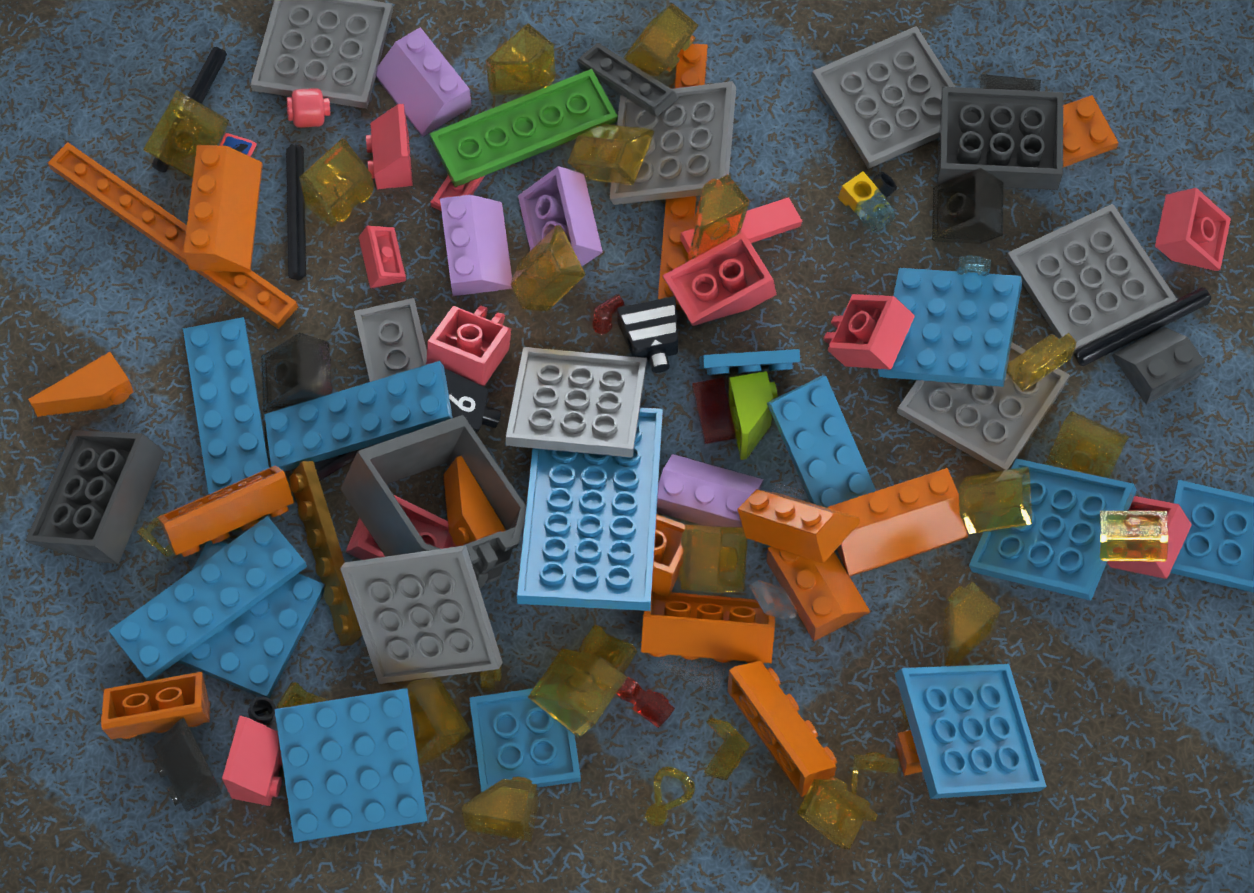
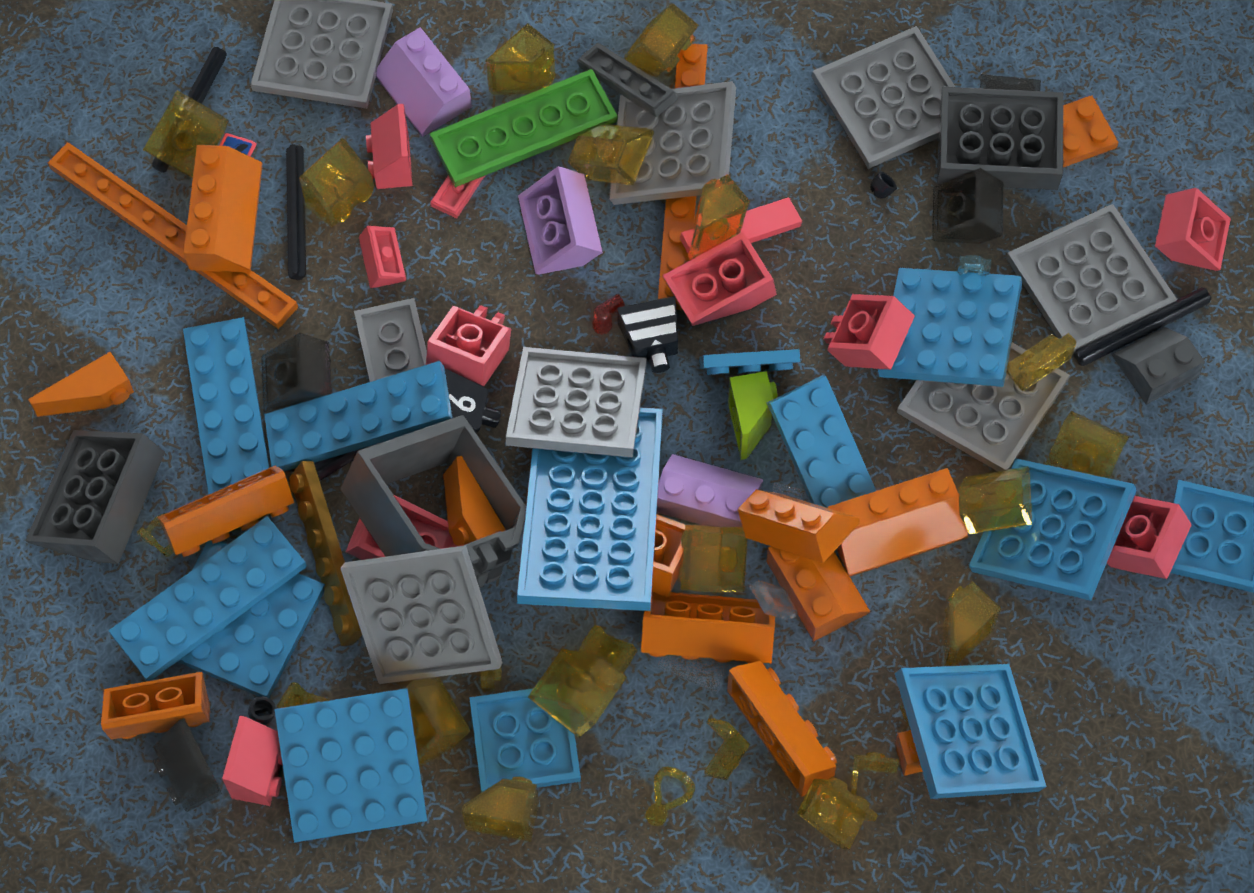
coral head [287,88,330,128] -> none
lavender slope [440,195,514,296] -> none
clear yellow slope [510,225,586,311] -> none
clear red plate [615,677,675,728] -> none
clear red plate [692,378,736,444] -> none
leg [838,171,895,233] -> none
clear yellow bracket [1100,510,1168,561] -> none

